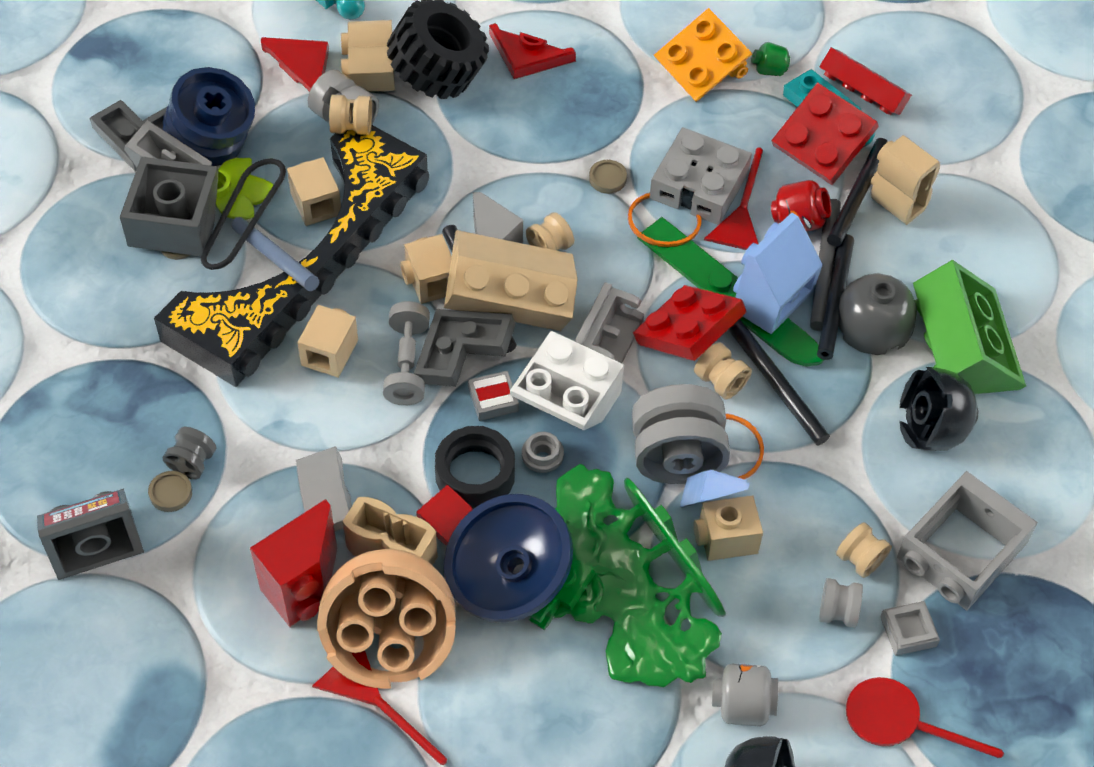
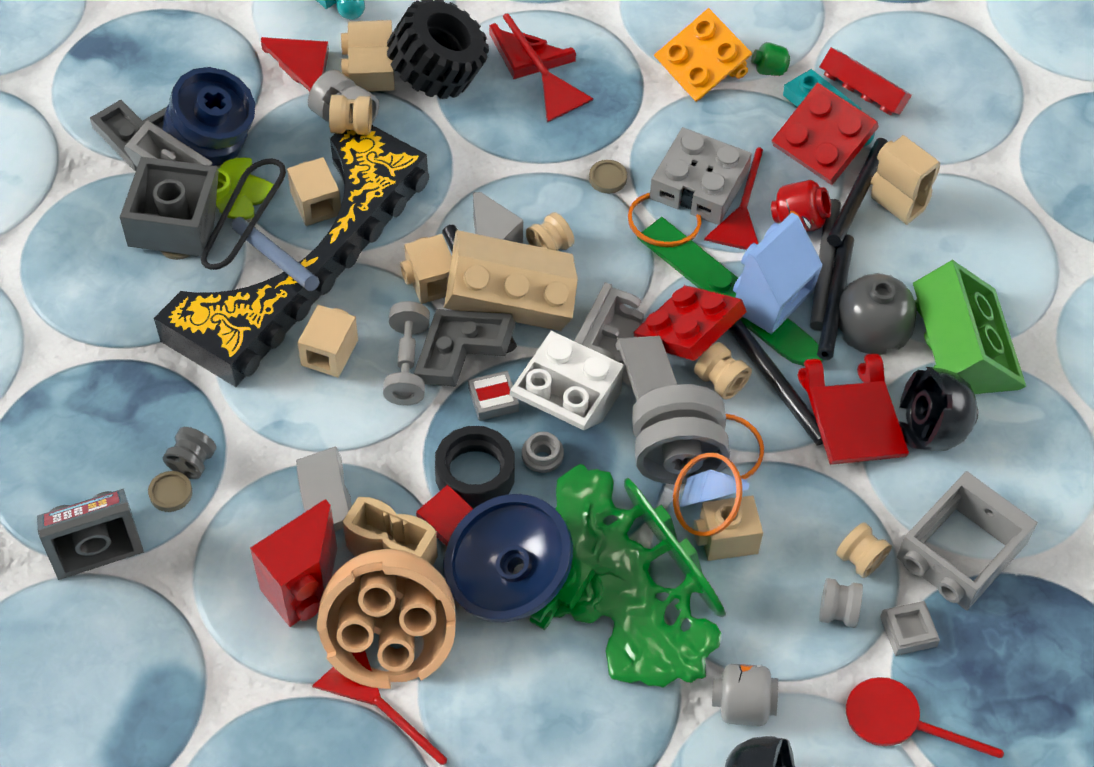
none -> red piece [503,13,593,122]
none -> light grey hinge [614,336,678,401]
none -> orange piece [673,453,742,537]
none -> red flag [798,354,909,465]

